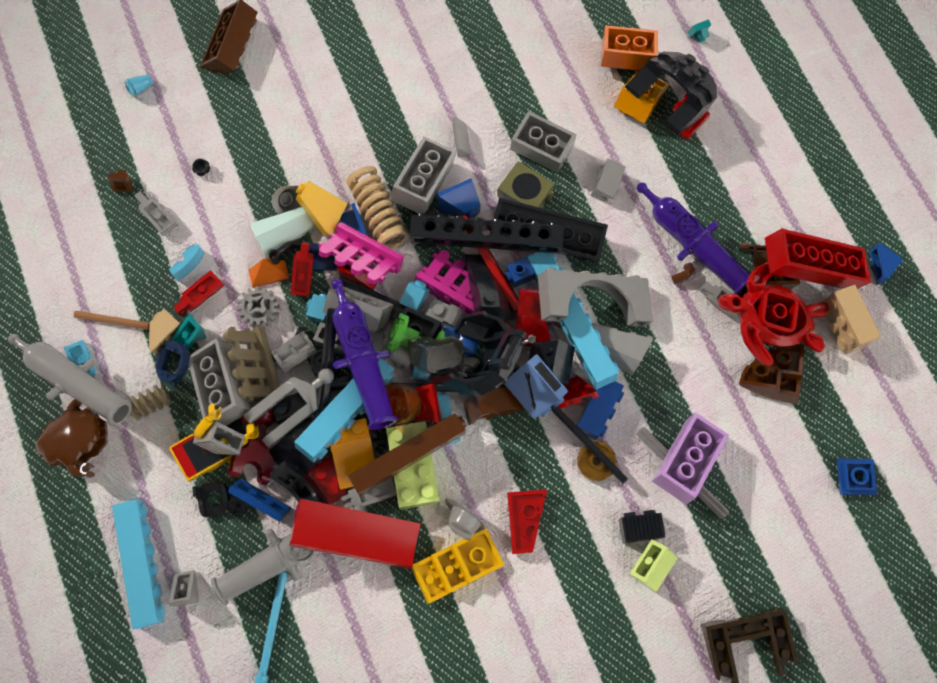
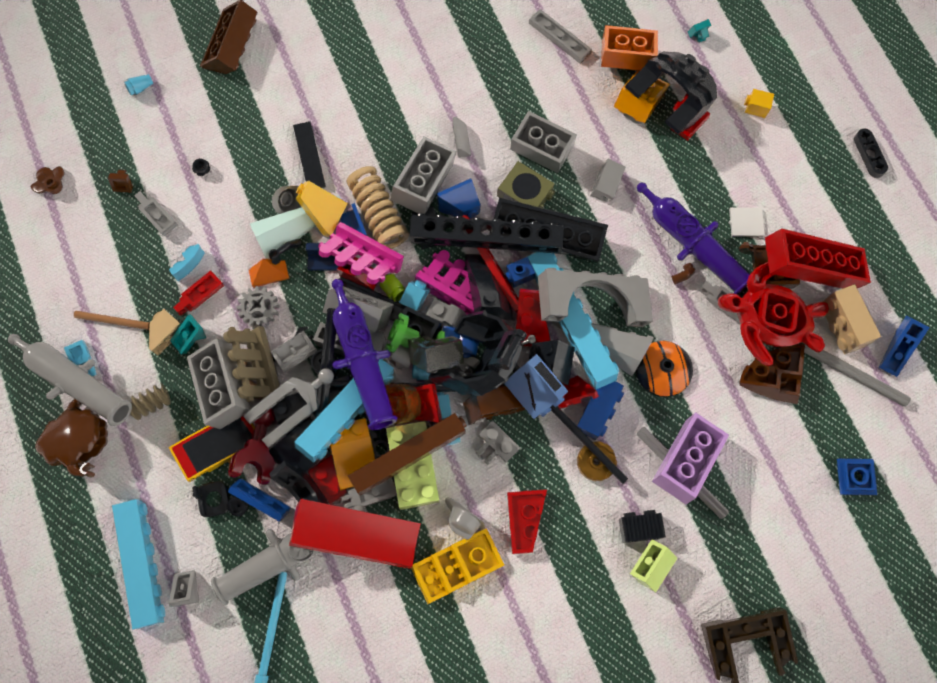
dark blue piece [156,341,189,386] -> none
torso [193,403,259,455] -> none
red hinge [290,242,314,296] -> none
medium azure brick [306,294,327,324] -> none
blue slope [869,243,903,285] -> none
none -> reddish brown plate [30,166,64,194]
none -> black tile [293,121,326,188]
none -> lime brick [379,274,405,302]
none -> light grey hinge [476,420,520,465]
none -> light grey tile [529,9,592,64]
none -> orange dish [635,341,693,397]
none -> white piece [729,208,765,237]
none -> yellow brick [744,89,774,118]
none -> light grey axle [804,344,911,406]
none -> black beam [854,128,888,178]
none -> blue slope [879,315,930,377]

